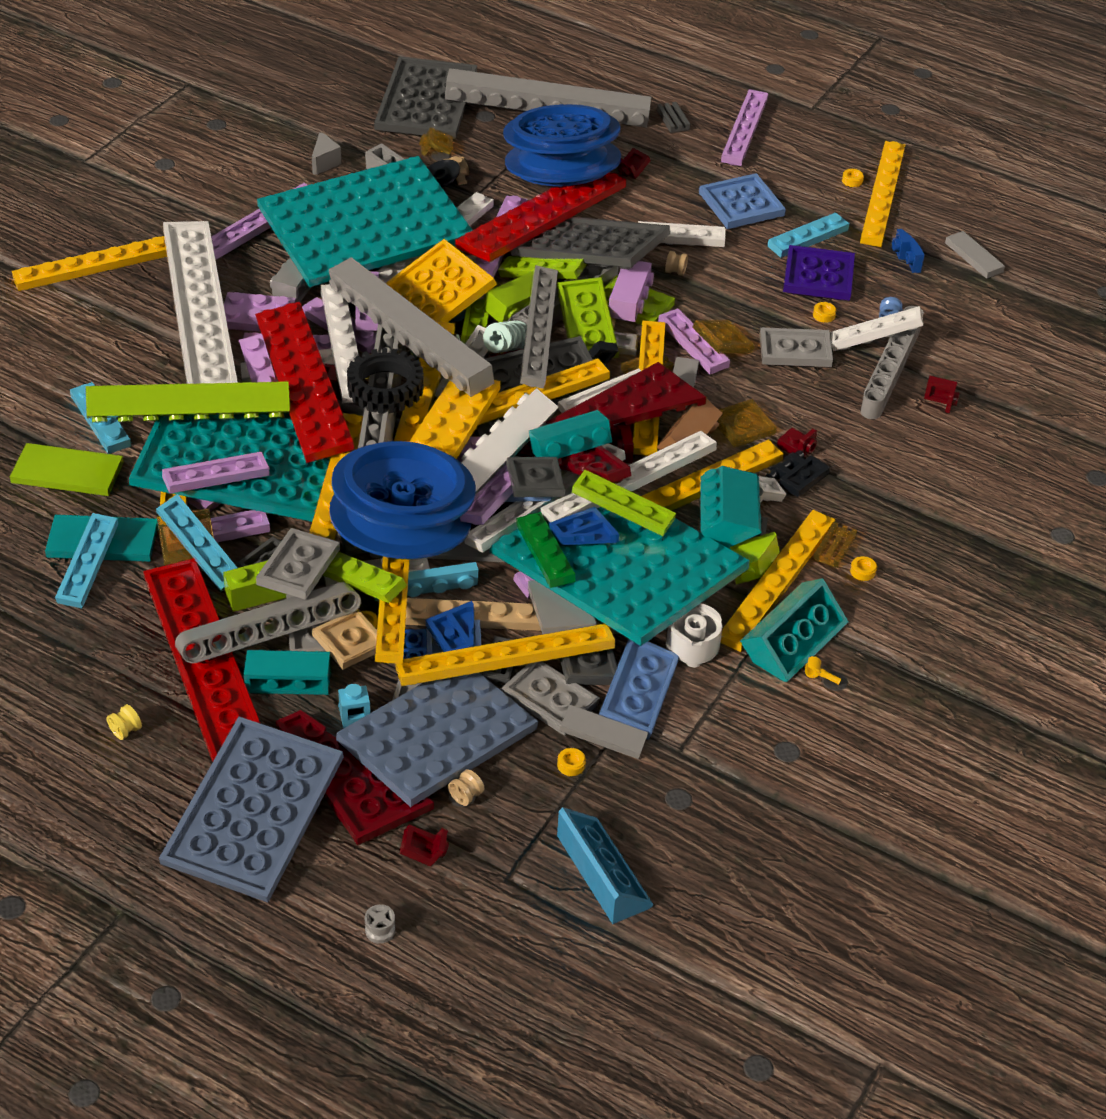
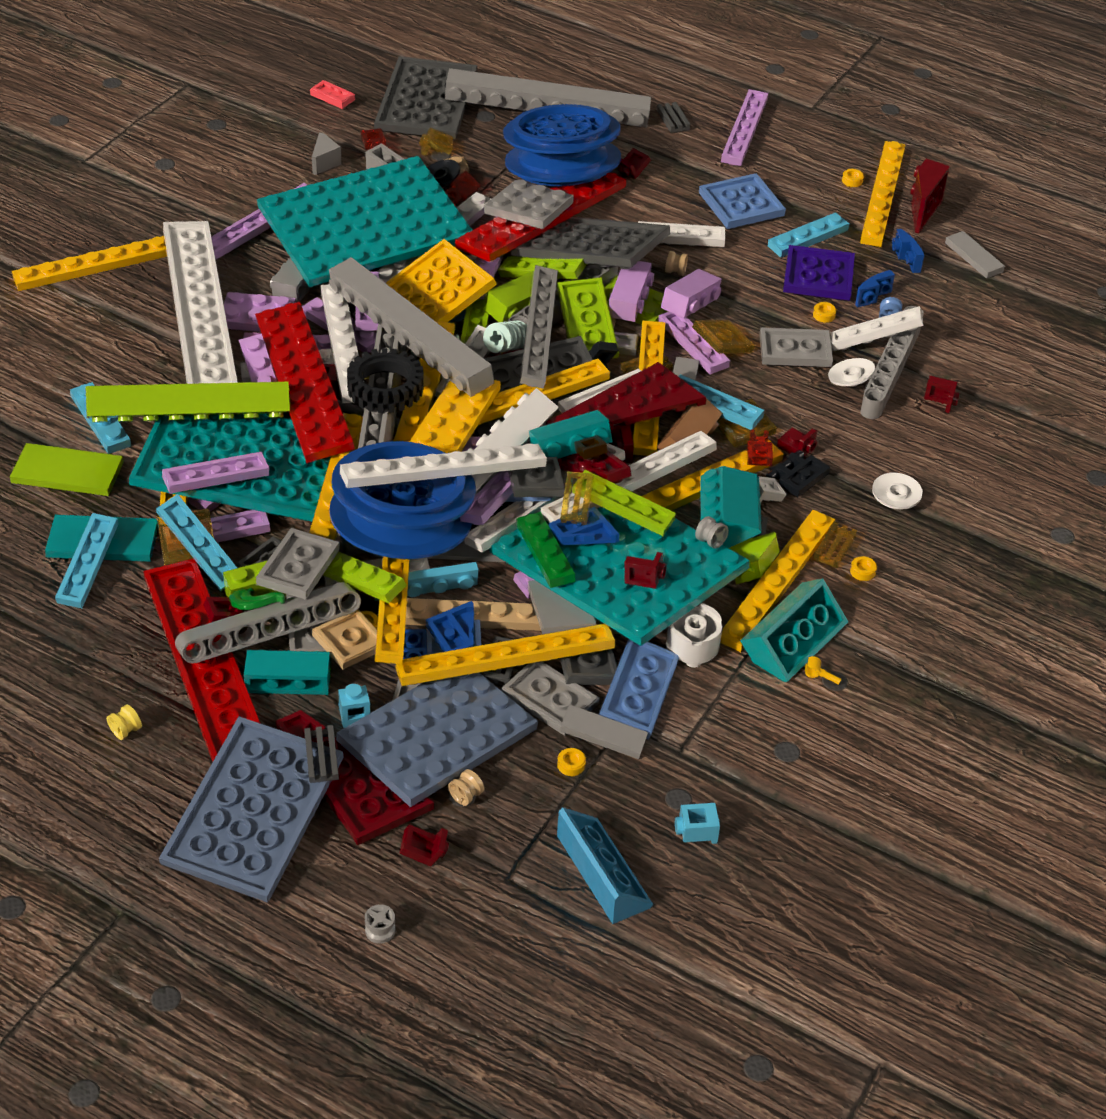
none -> dark red bracket [204,597,244,622]
none -> green piece [229,588,286,610]
none -> dark grey tile [304,725,339,783]
none -> coral plate [310,80,355,109]
none -> white plate [340,444,547,488]
none -> clear red plate [361,128,386,149]
none -> clear red plate [445,170,481,206]
none -> light grey plate [484,180,573,229]
none -> clear yellow tile [560,471,594,525]
none -> dark brown plate [574,435,608,460]
none -> dark red bracket [624,552,667,589]
none -> lavender brick [661,269,722,318]
none -> medium azure brick [675,803,720,844]
none -> medium azure plate [678,374,764,430]
none -> light grey wheel [695,516,728,549]
none -> clear red plate [747,430,773,466]
none -> white dish [828,358,875,387]
none -> blue slope [855,270,895,308]
none -> white dish [872,473,922,509]
none -> dark red slope [910,158,950,234]

